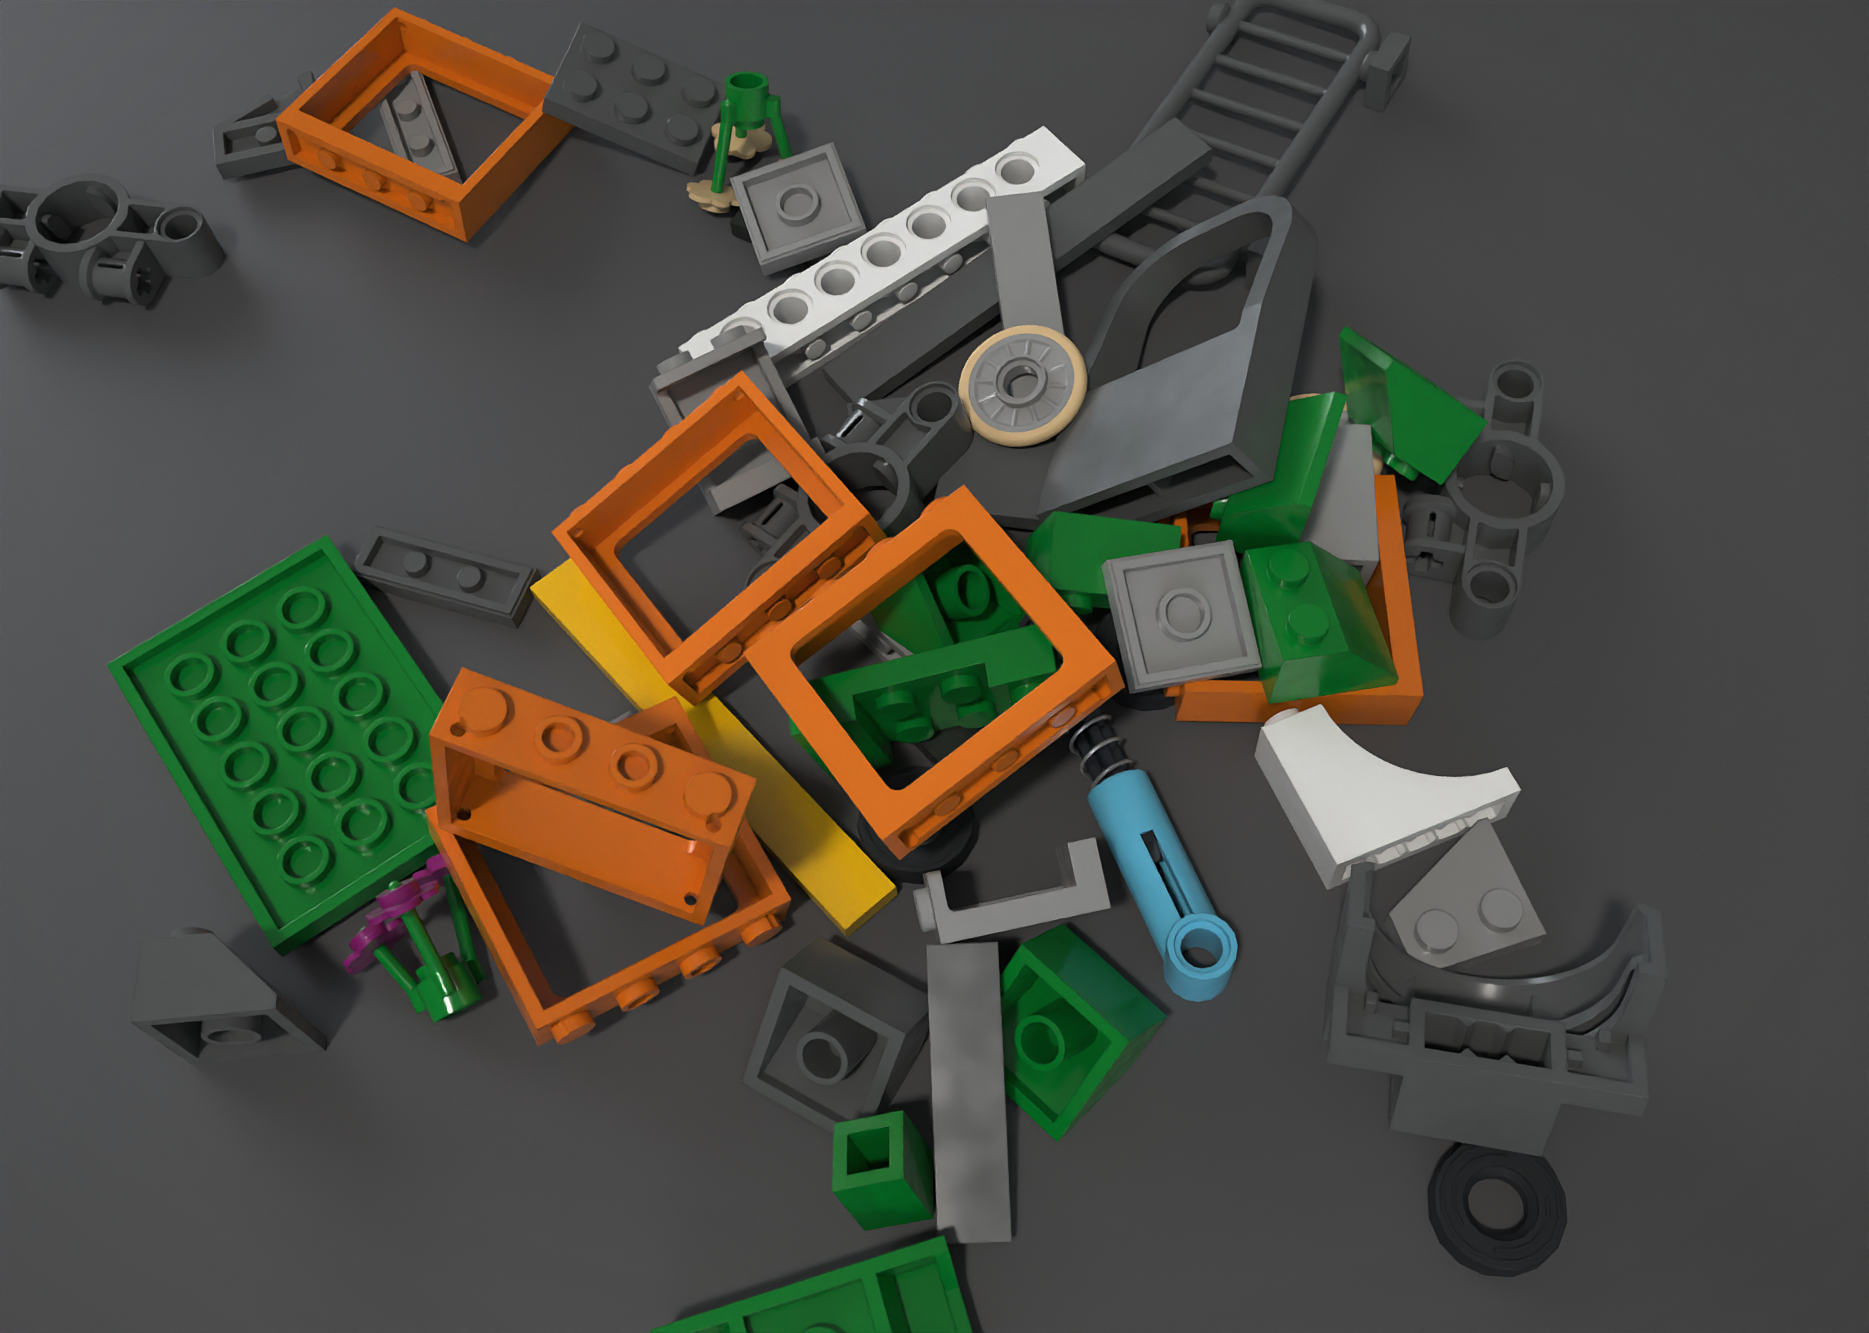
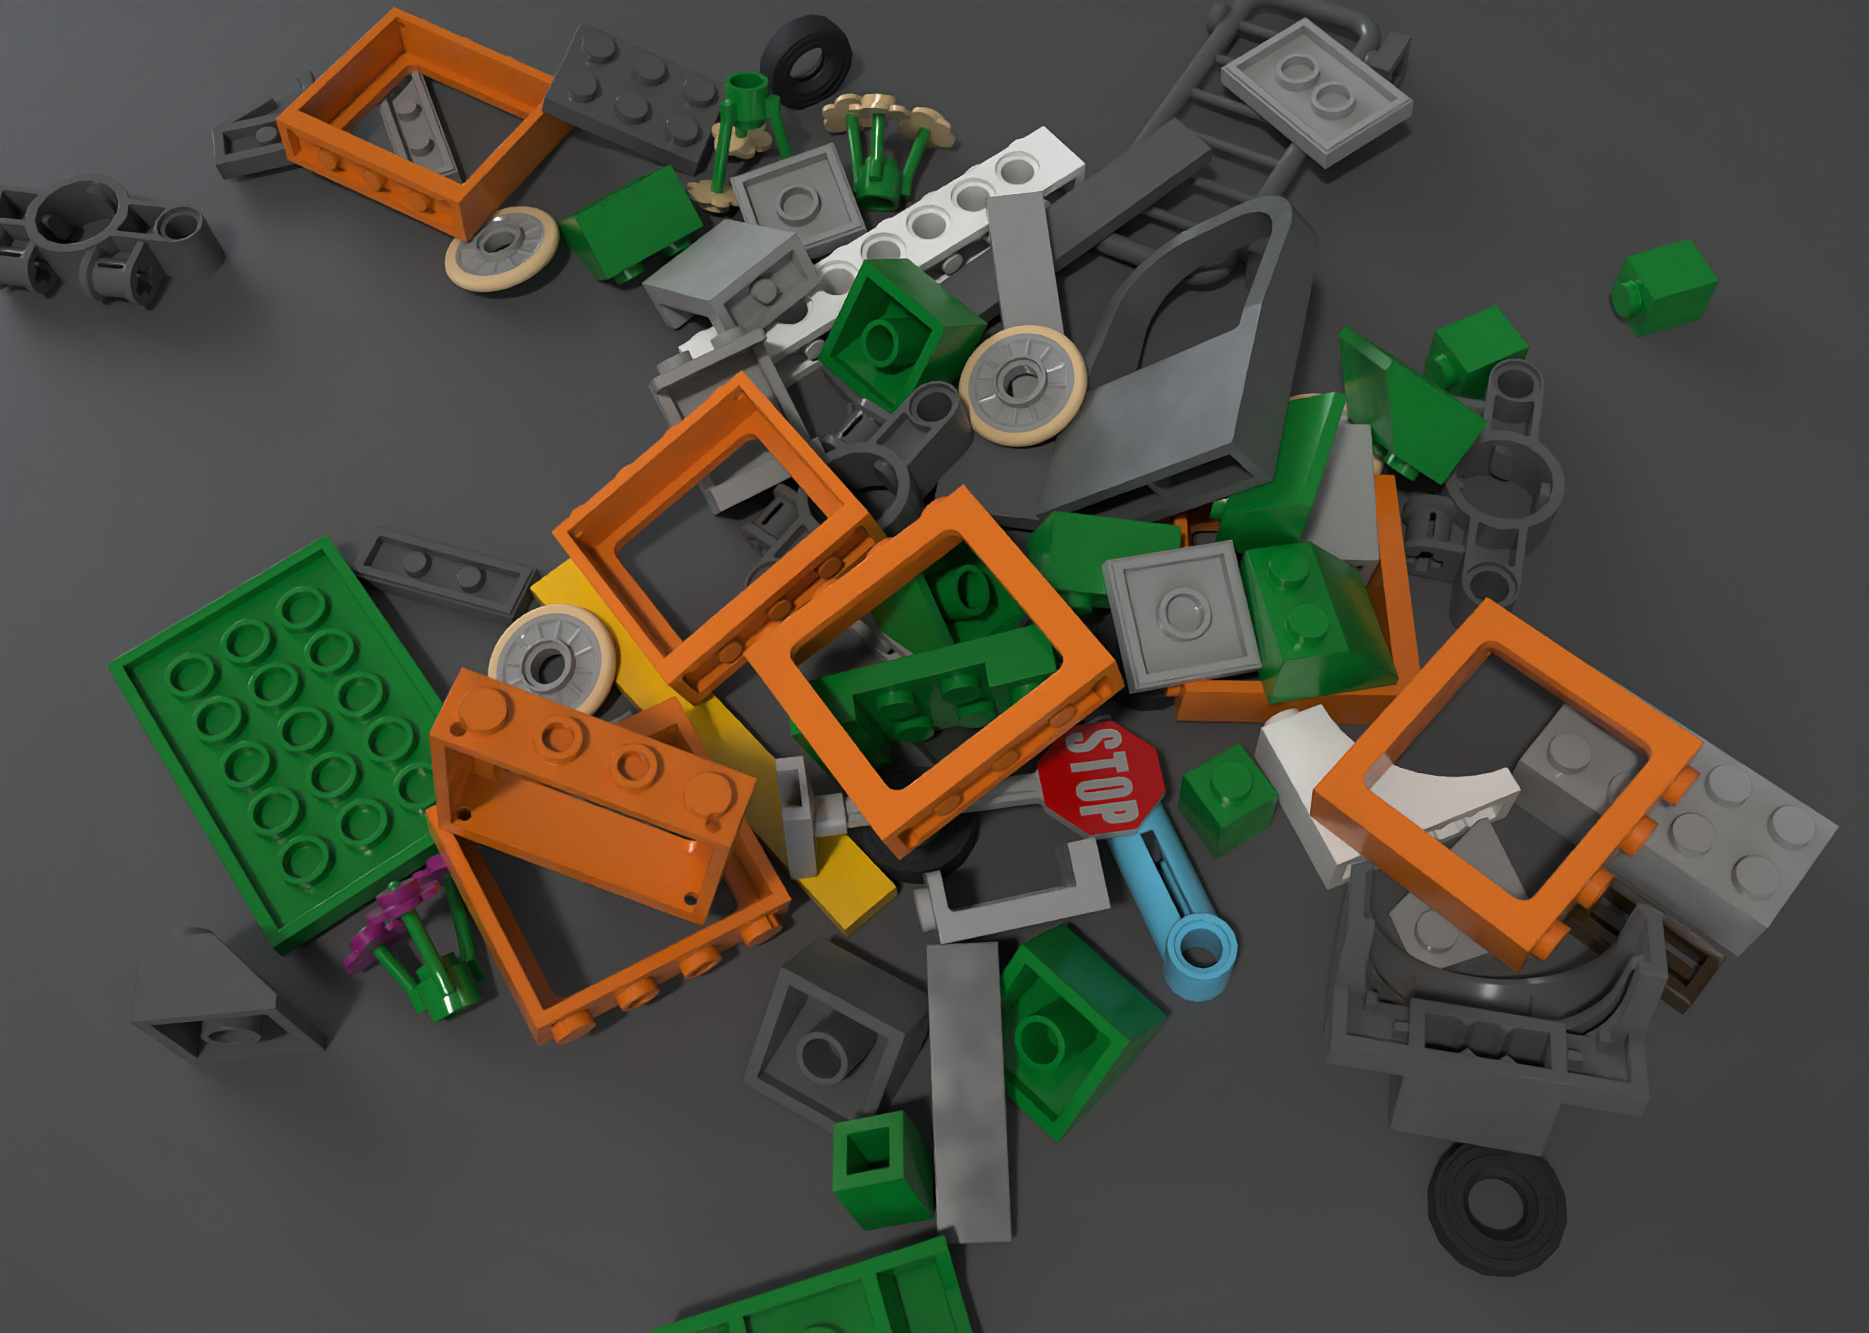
none -> wheel [445,206,560,292]
none -> light grey wheel [488,604,617,716]
none -> green slope [557,164,704,285]
none -> light grey panel [642,219,822,335]
none -> black tyre [760,14,853,110]
none -> piece [775,721,1166,880]
none -> green slope [818,258,988,414]
none -> plant [822,92,955,212]
none -> green brick [1177,743,1279,860]
none -> light grey tile [1221,17,1413,169]
none -> orange piece [1310,597,1704,974]
none -> green brick [1424,305,1530,400]
none -> light grey brick [1512,667,1839,957]
none -> dark brown tile [1565,877,1728,1015]
none -> green brick [1610,239,1719,337]

